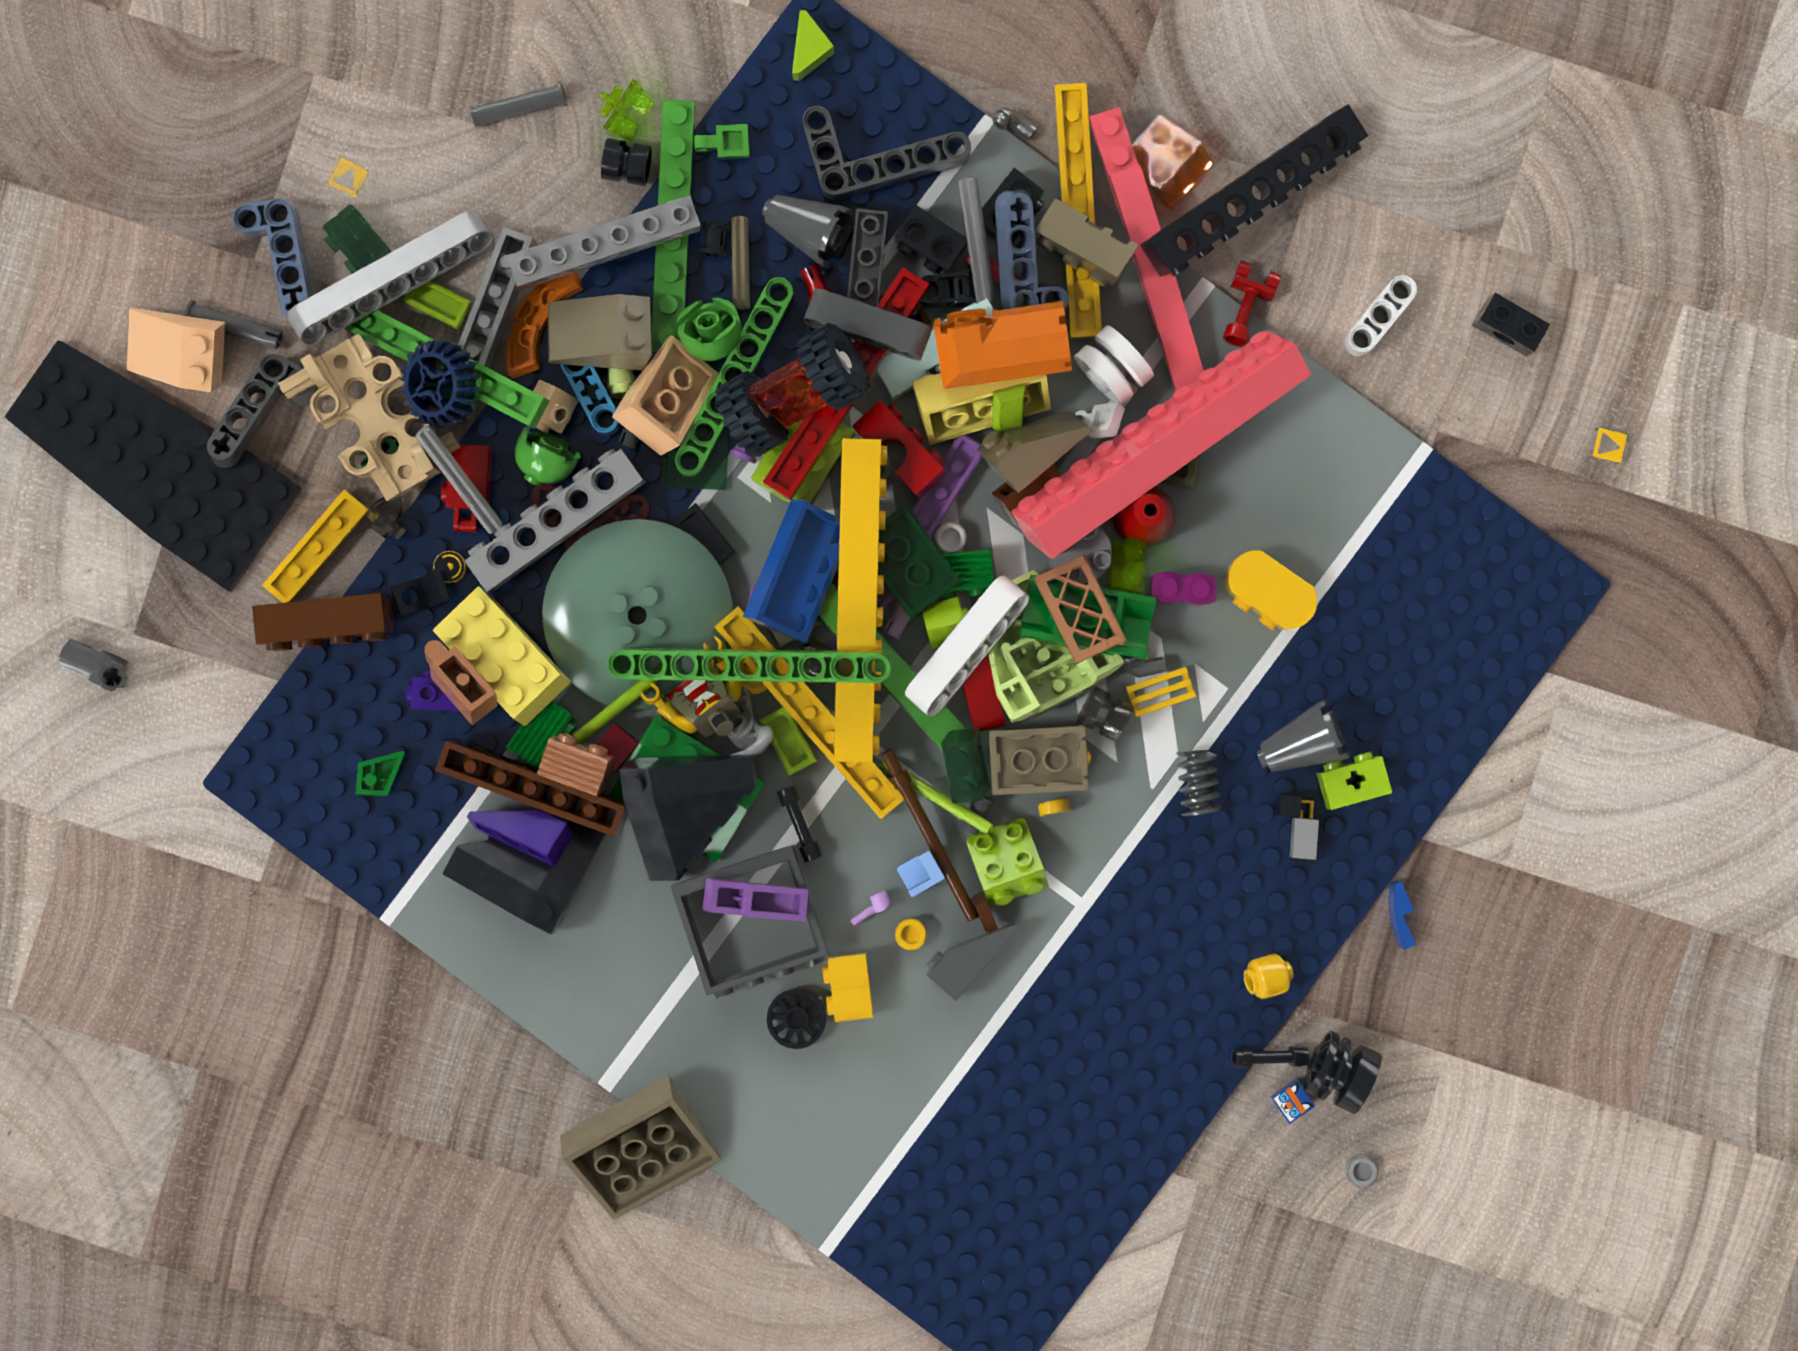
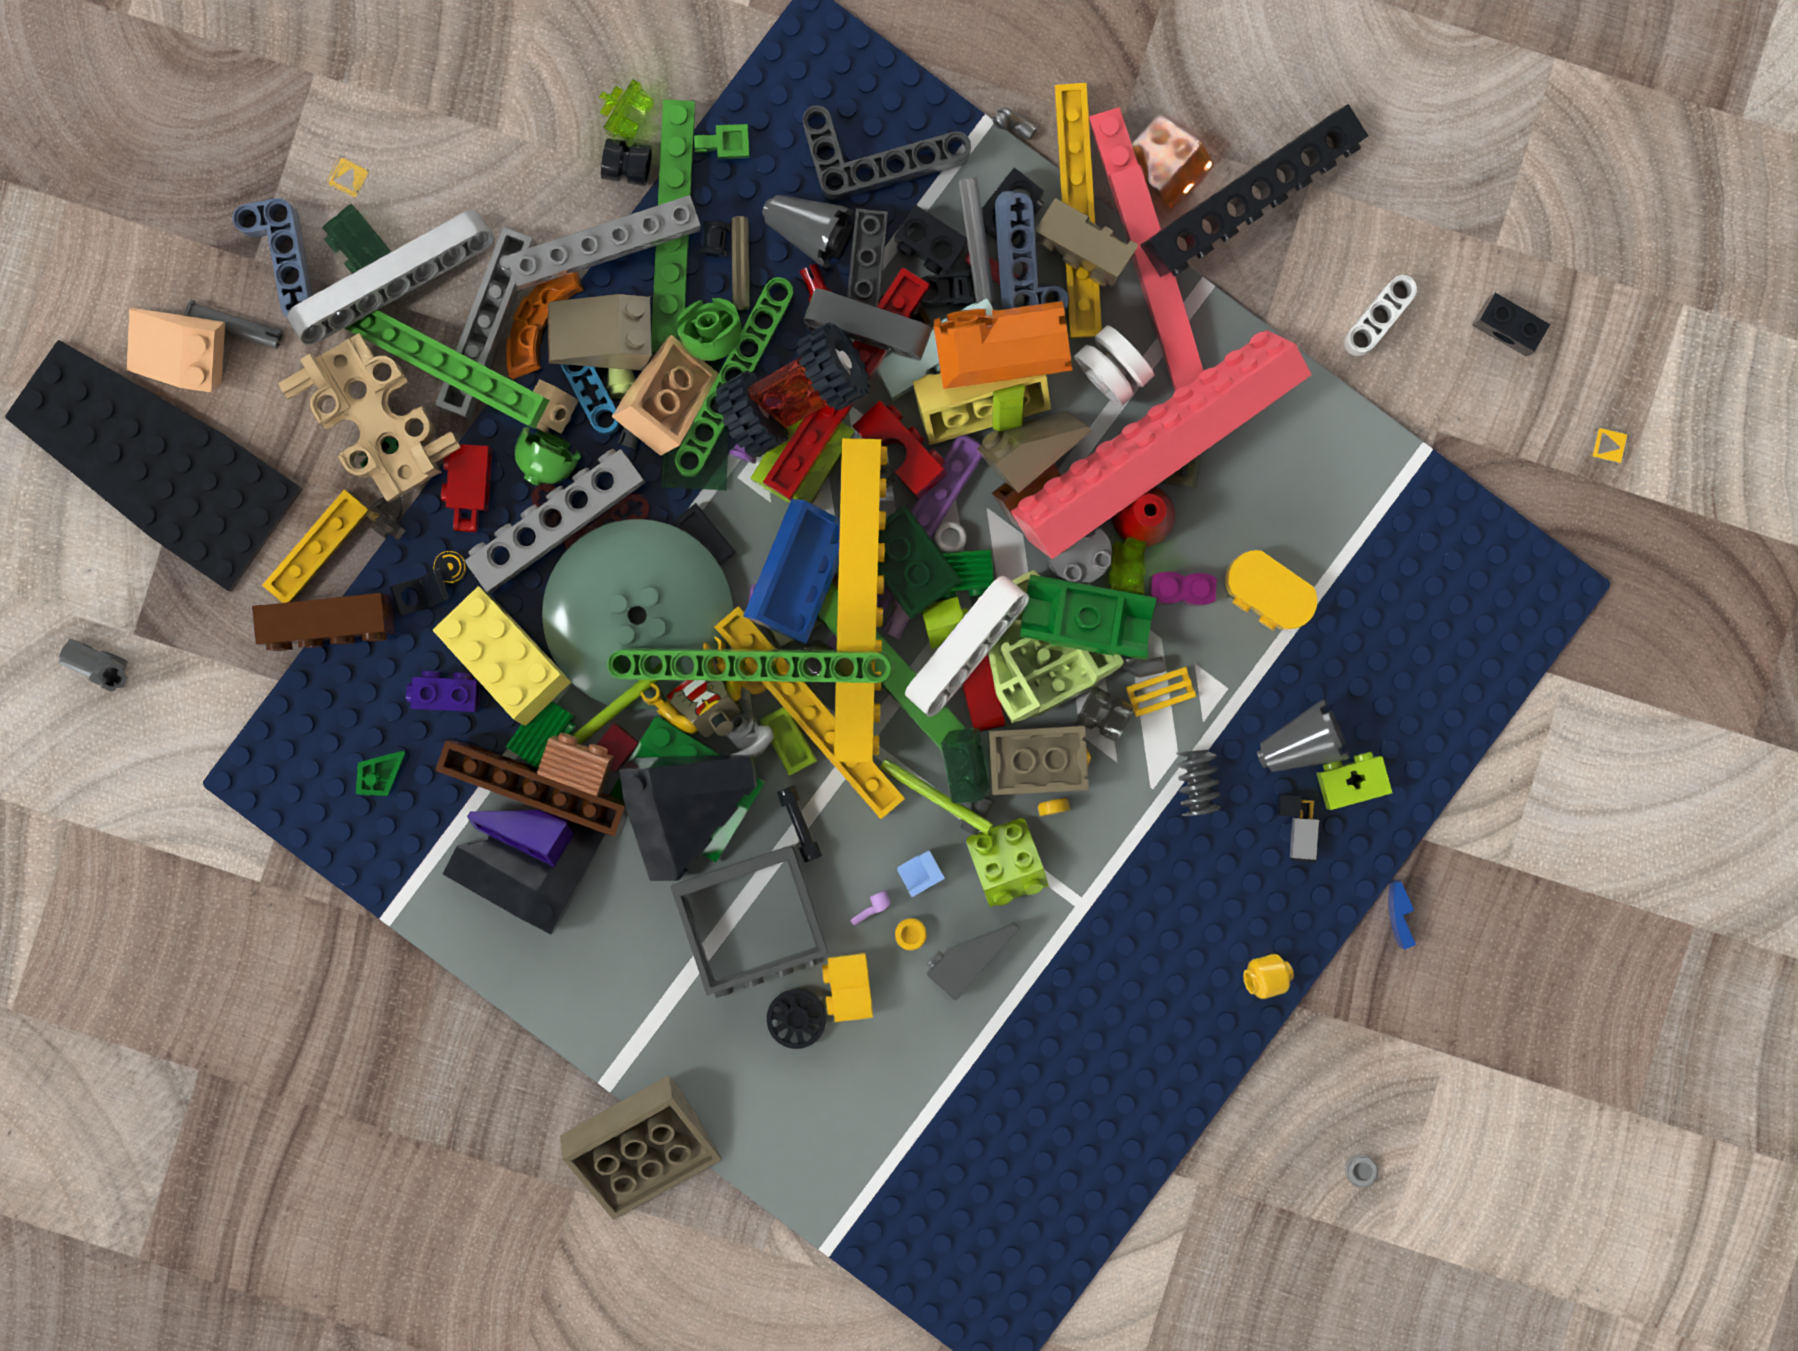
dark grey beam [207,353,318,468] -> none
dark blue gear [398,340,482,428] -> none
lime tile [402,280,472,330] -> none
light grey axle [416,426,503,534] -> none
nougat brick [425,640,498,726] -> none
dark grey pin [470,81,568,127] -> none
medium lavender slope [703,878,809,922] -> none
lime slope [792,10,835,81] -> none
reddish brown bar [881,748,979,922] -> none
reddish brown tile [972,892,998,933] -> none
nougat window [1034,555,1127,665] -> none
white plate [1075,402,1125,439] -> none
red bar [1223,260,1281,347] -> none
black bar [1231,1046,1310,1068] -> none
tile [1270,1079,1315,1124] -> none
black wheel [1303,1031,1382,1114] -> none

